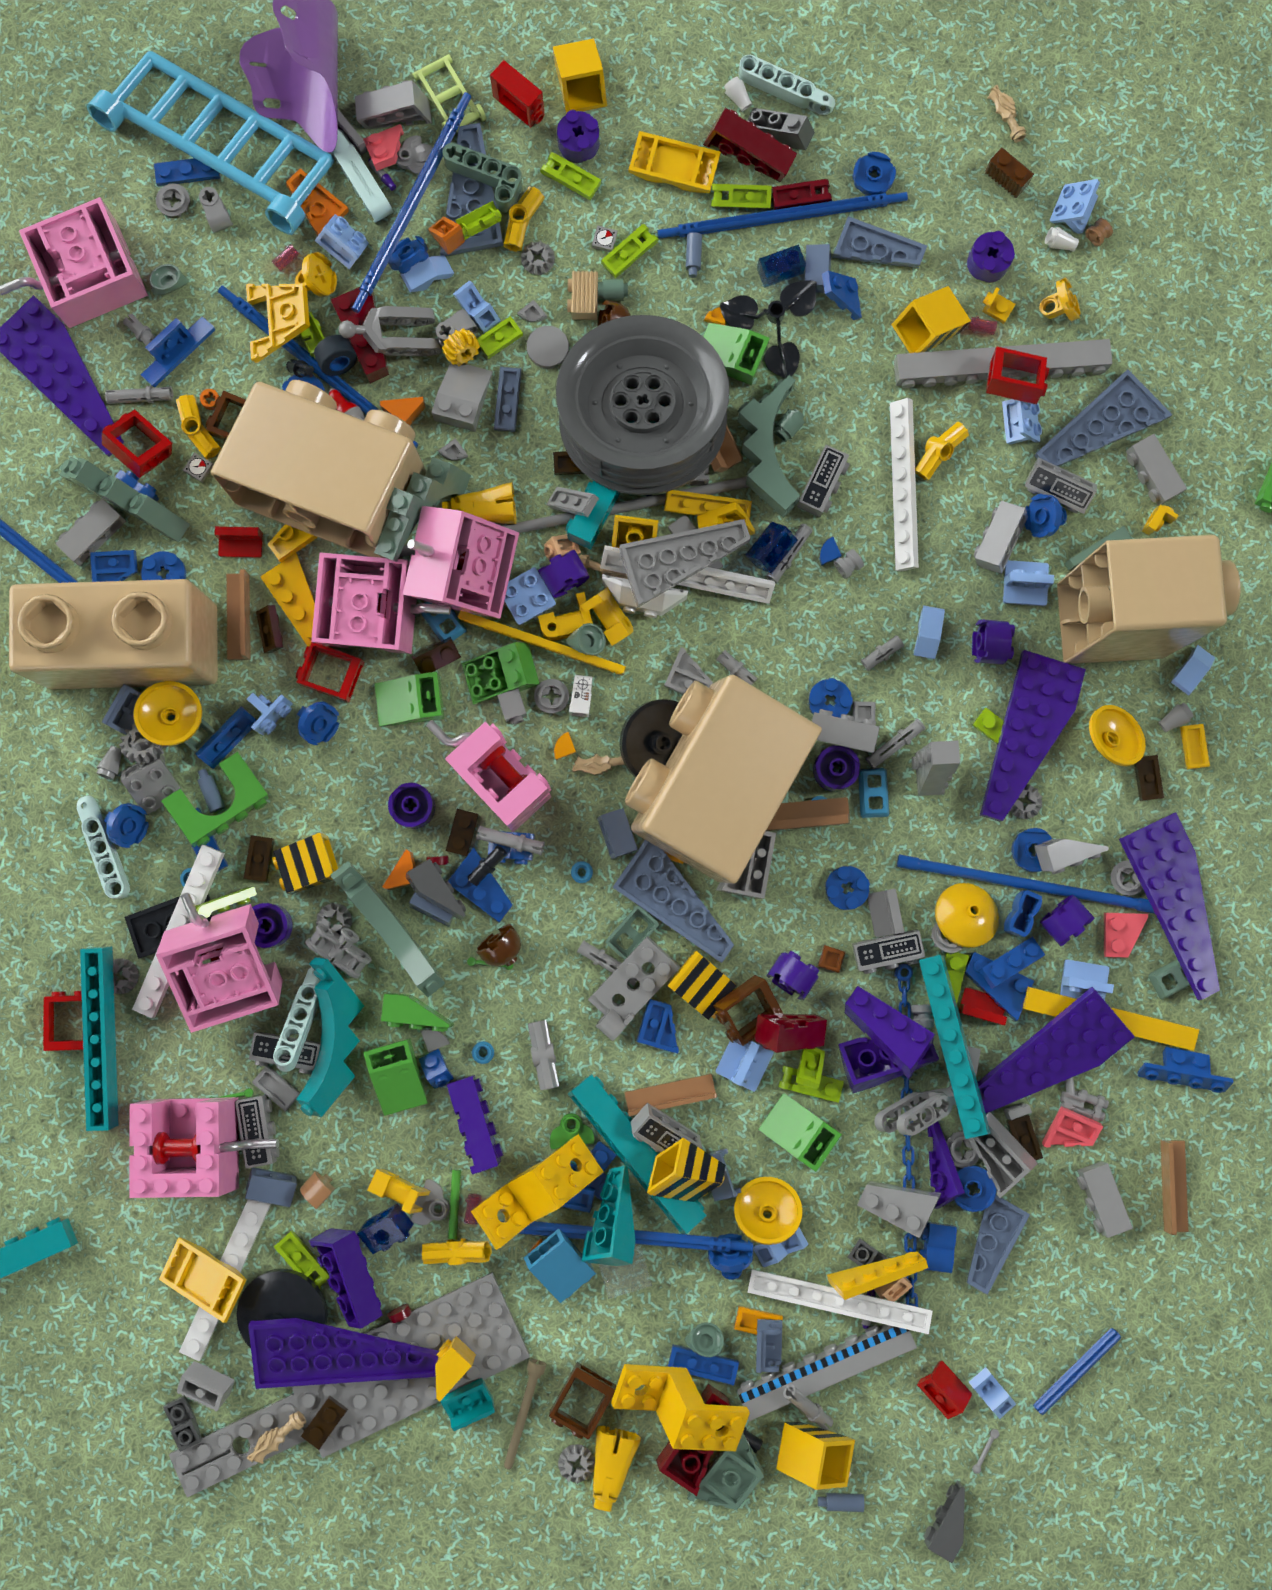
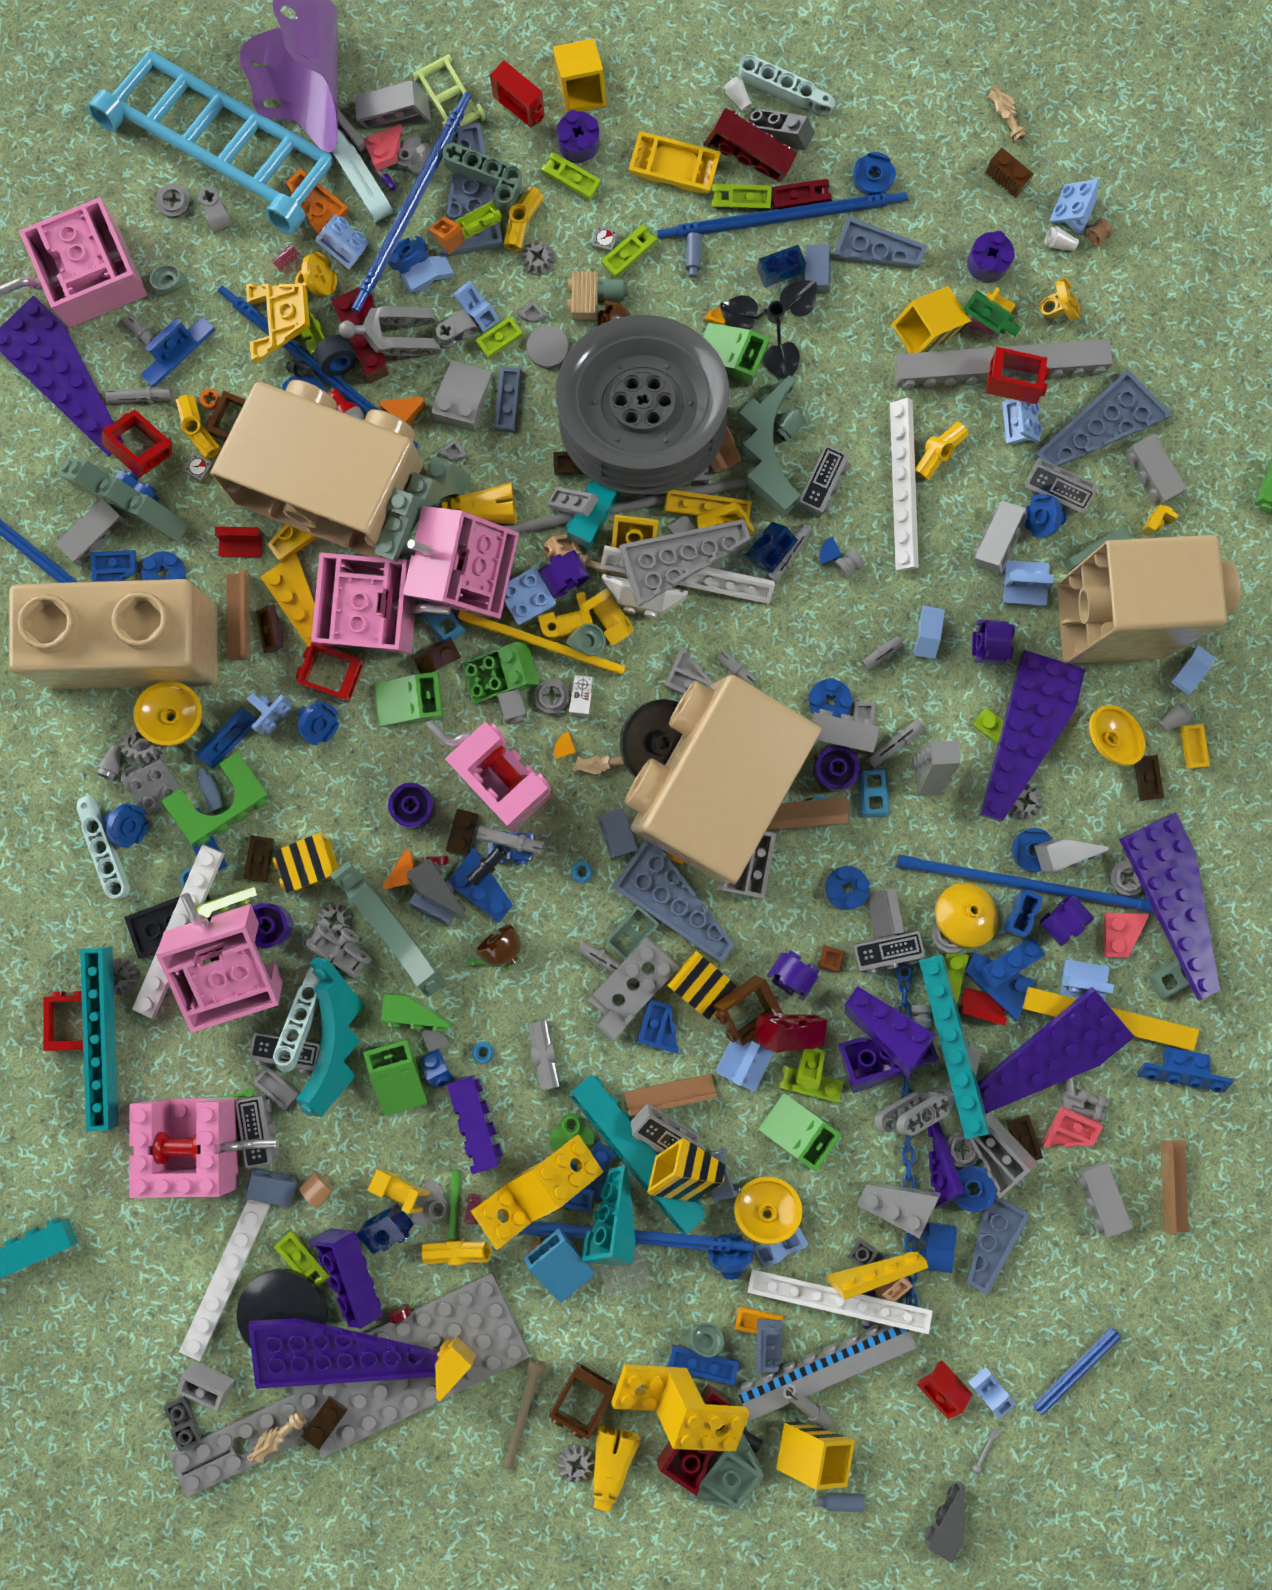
sand blue hinge [102,684,142,735] -> none
blue plate [154,155,221,187] -> none
yellow slope [159,1237,247,1323] -> none
teal bracket [441,1378,495,1431] -> none
yellow gear [442,328,480,366] -> none
blue wing [822,270,862,320] -> none
light grey tile [1004,1103,1032,1120] -> none
none -> green hinge [963,290,1021,337]

